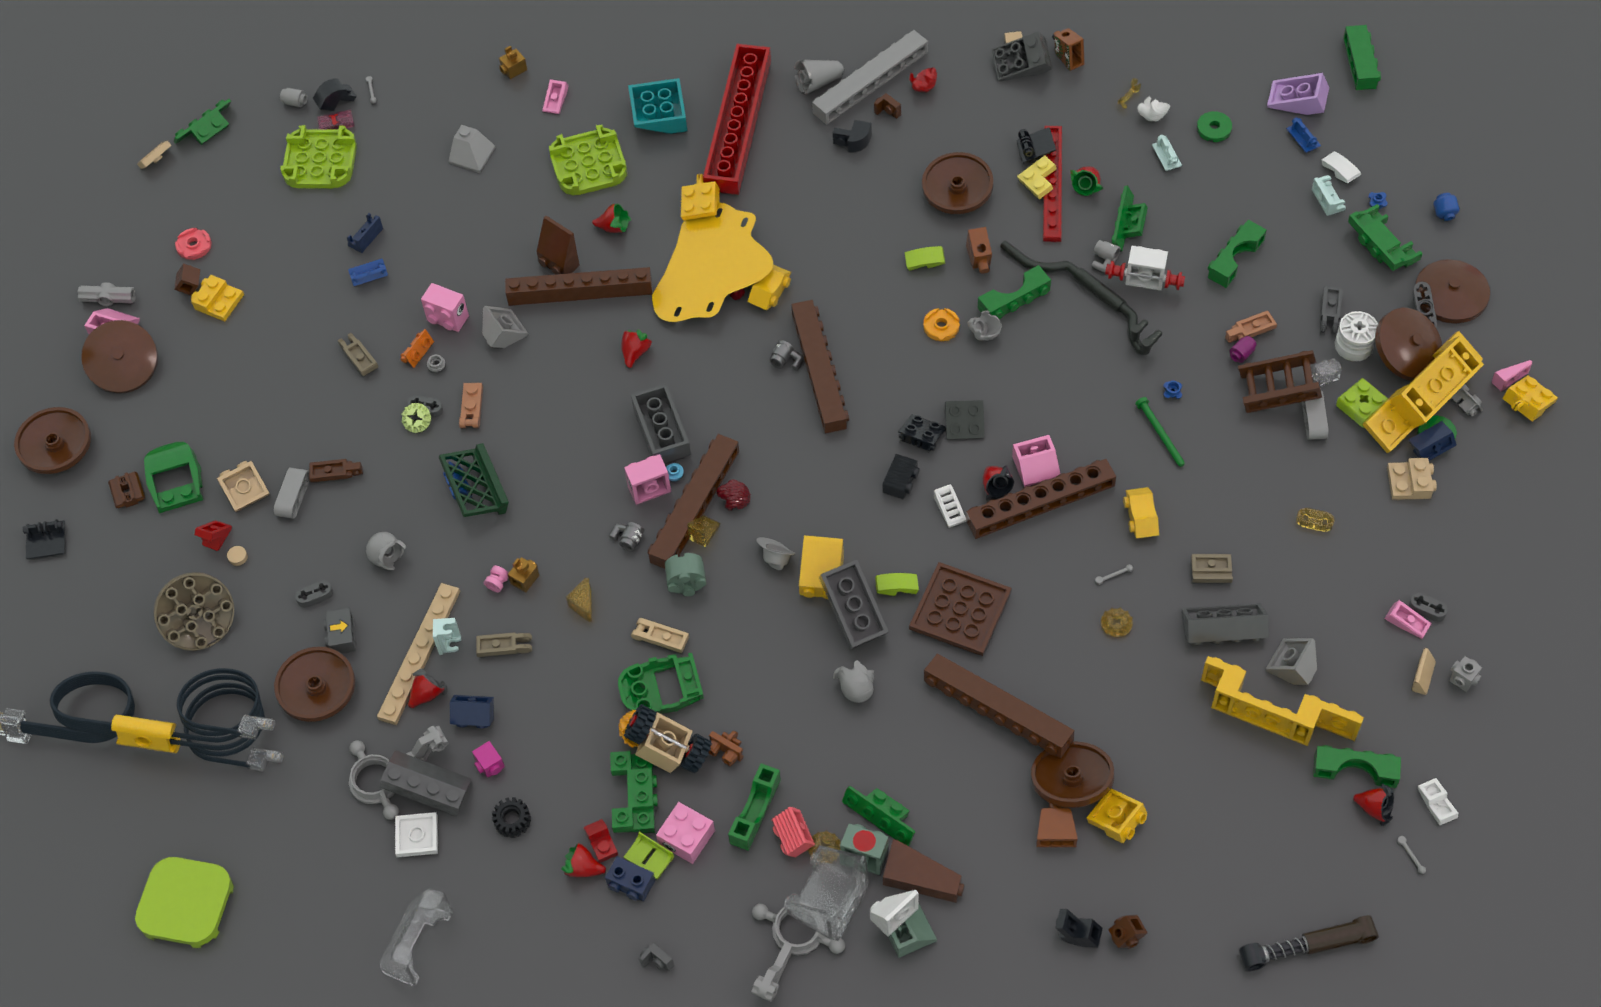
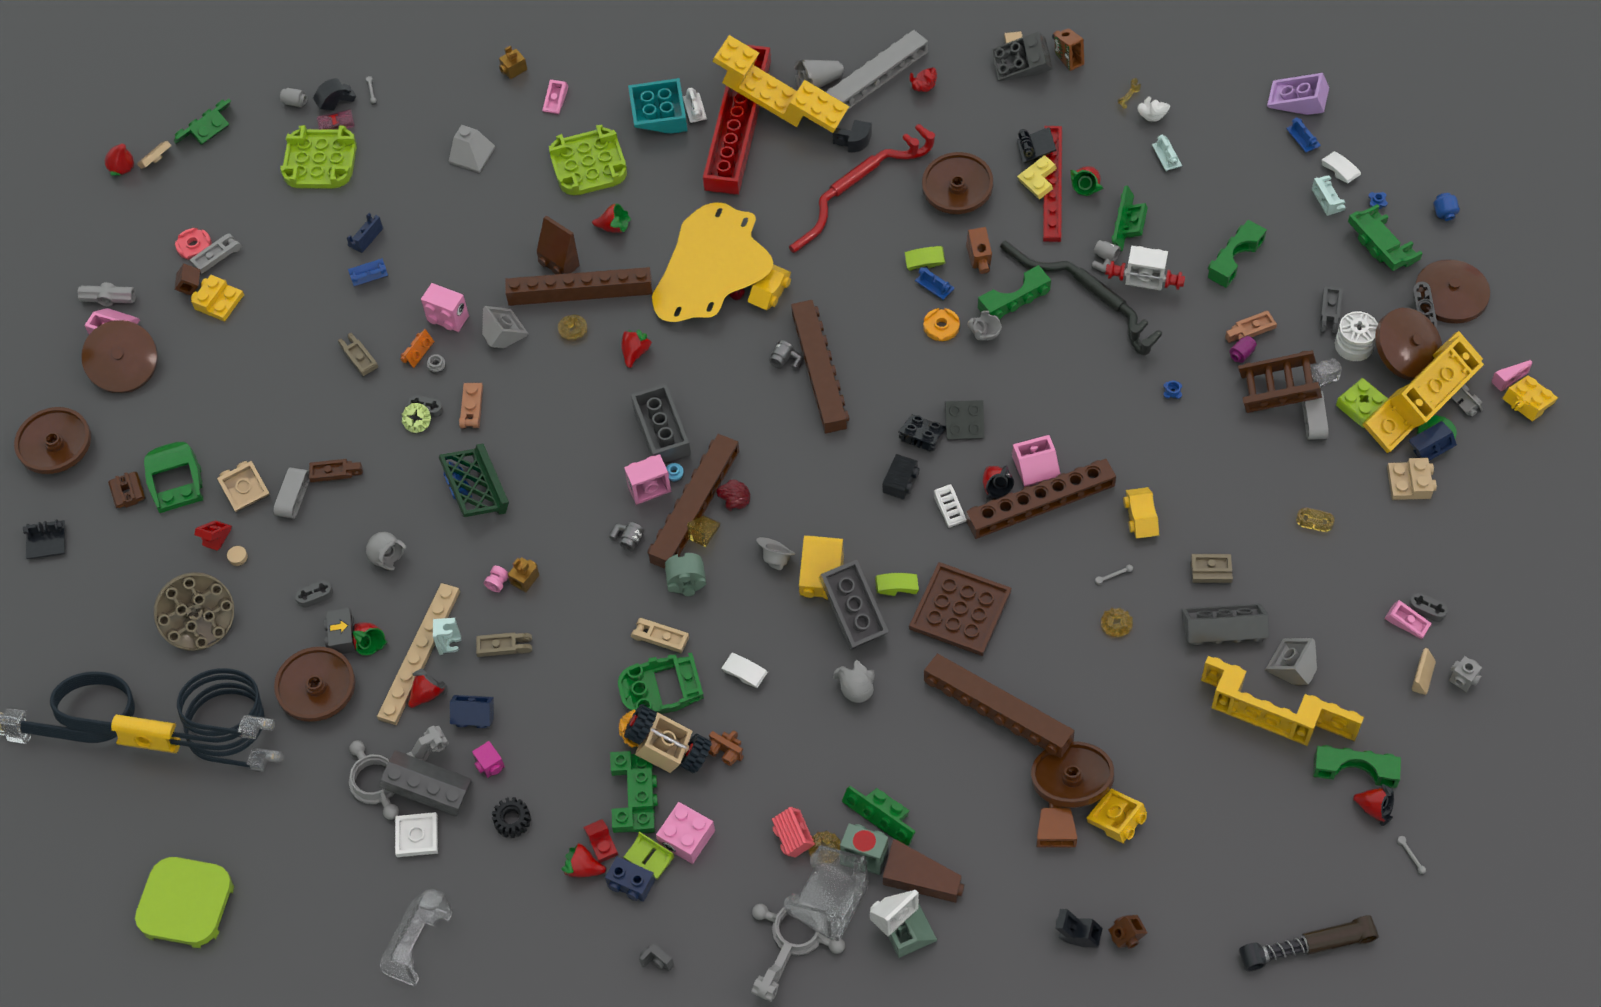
clear yellow slope [566,578,592,622] -> none
yellow plate [681,174,720,220] -> none
green arch [728,763,781,851] -> none
reddish brown bracket [874,93,901,119] -> none
green bar [1135,397,1185,467] -> none
green tile [1197,111,1232,142] -> none
green brick [1343,25,1381,90] -> none
white slope [1418,778,1458,825] -> none
none -> red hat [104,143,134,176]
none -> light grey plate [190,234,242,274]
none -> green hat [353,622,388,655]
none -> clear yellow gear [558,315,587,341]
none -> white hinge [683,88,707,123]
none -> yellow bracket [712,35,849,133]
none -> white slope [721,653,768,688]
none -> red piece [789,124,935,253]
none -> blue hinge [915,267,955,300]

